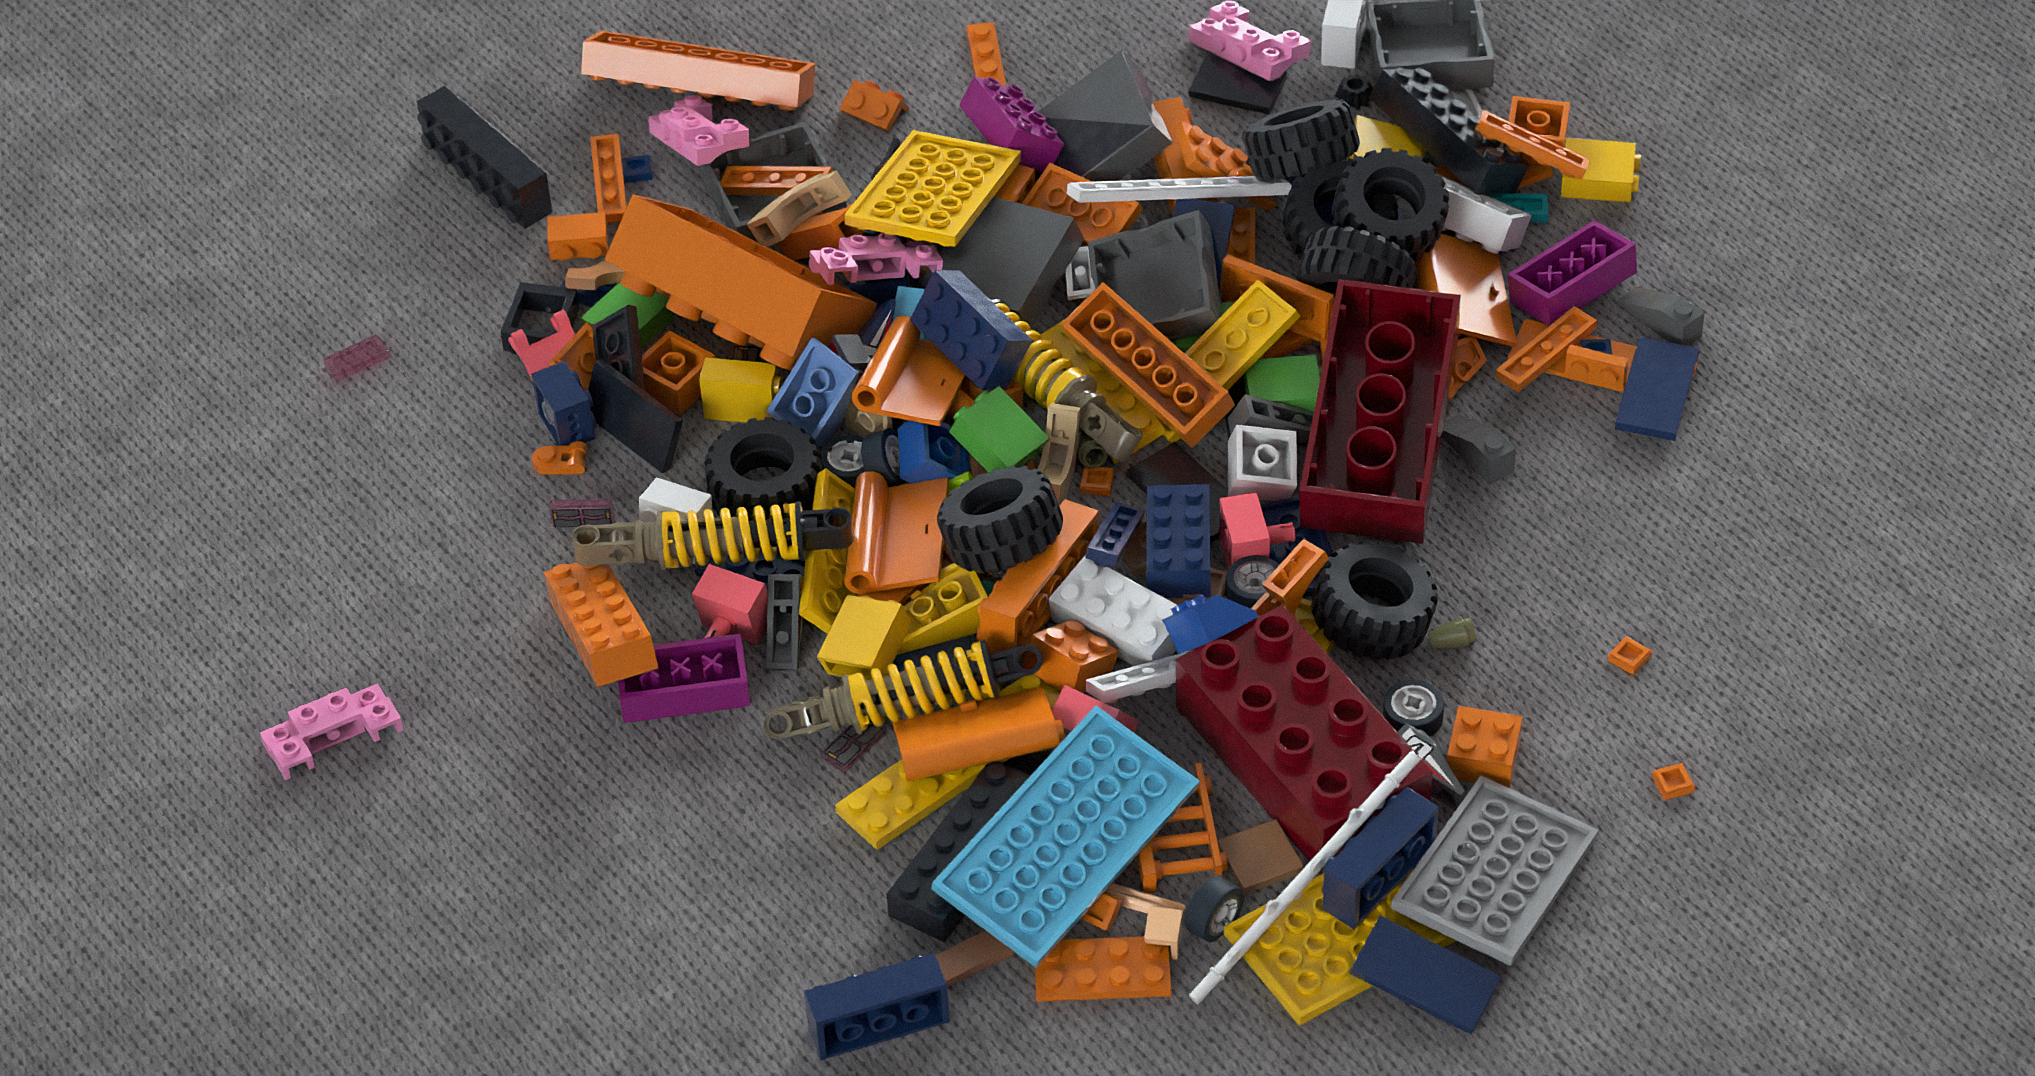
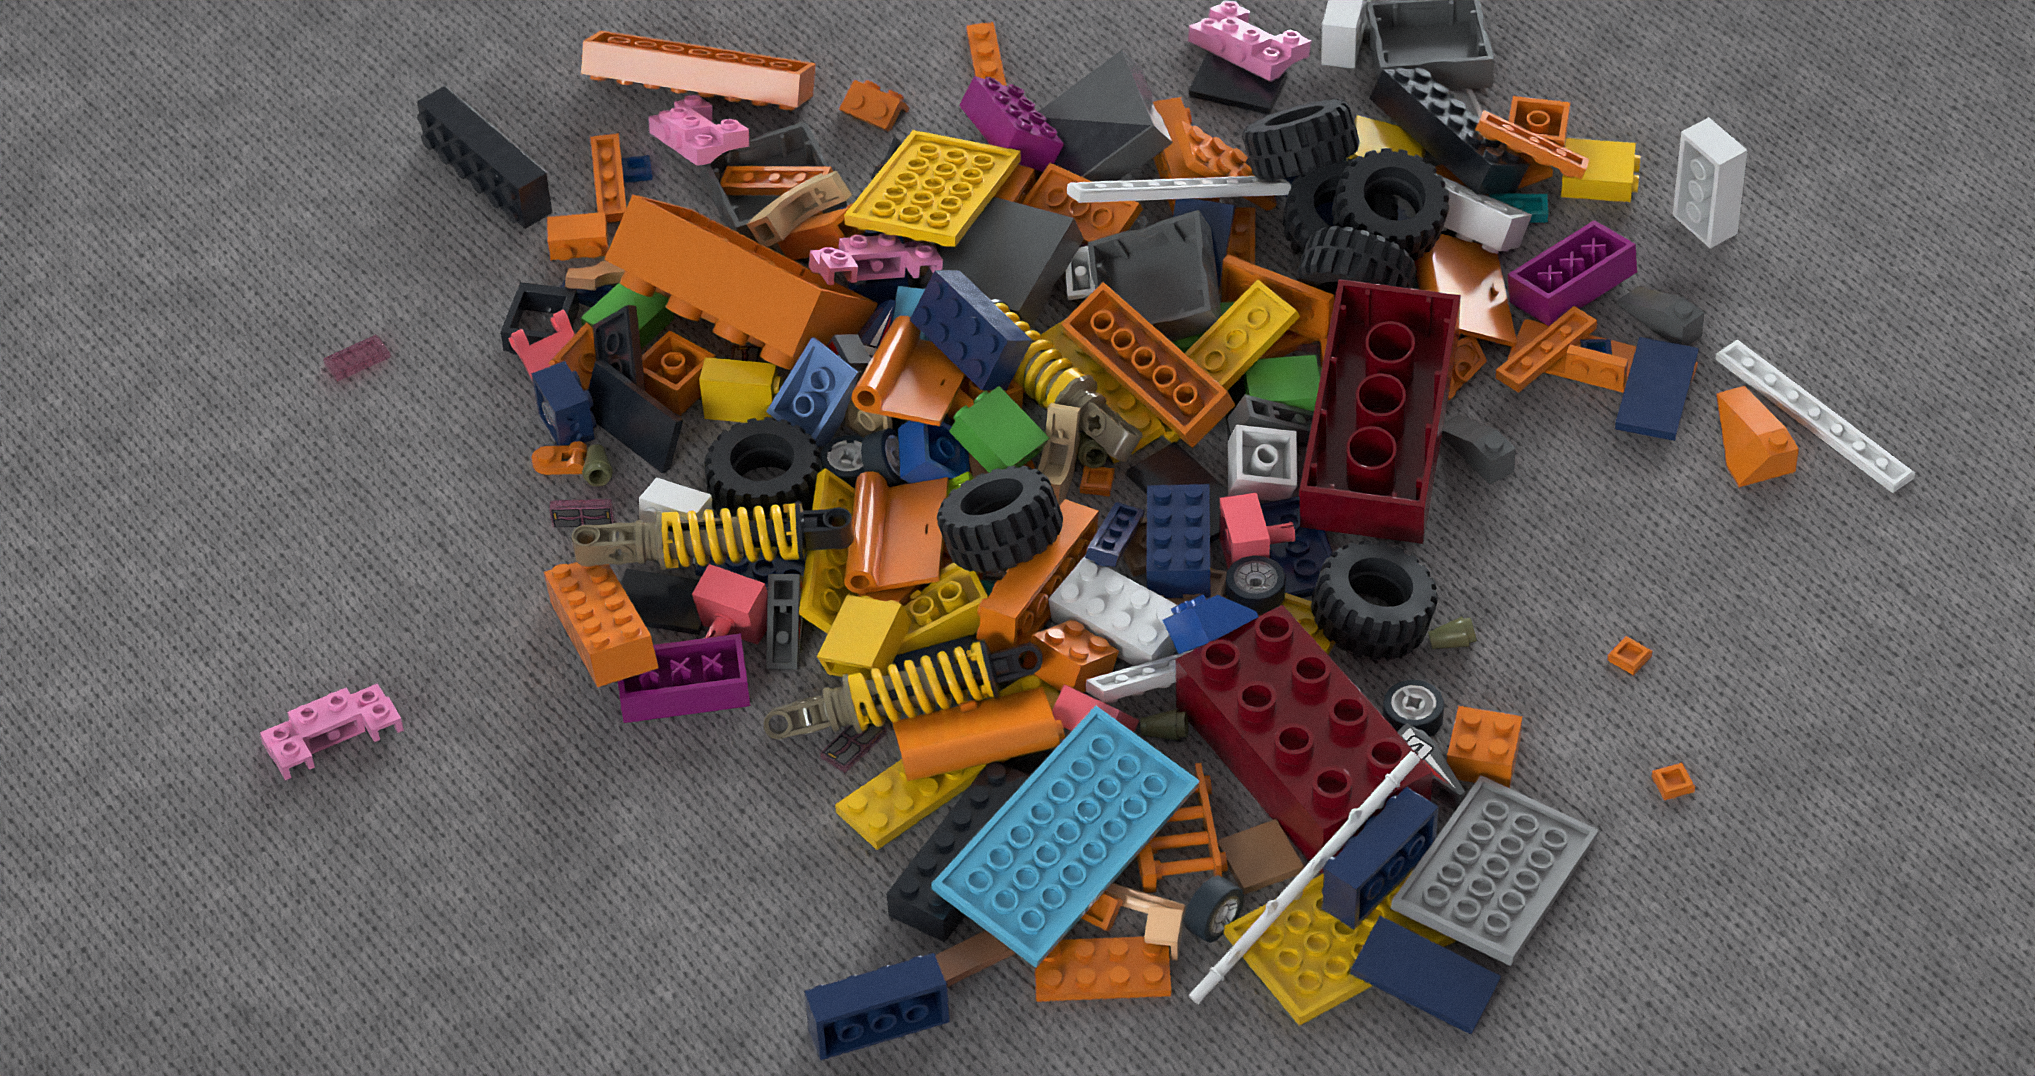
orange slope [1251,539,1329,619] -> none
black piece [1334,74,1373,110] -> none
none -> olive cone [582,444,613,487]
none -> black tile [621,569,703,635]
none -> olive cone [1140,709,1189,741]
none -> white brick [1673,118,1747,248]
none -> white tile [1715,340,1915,493]
none -> orange wedge [1716,386,1799,487]

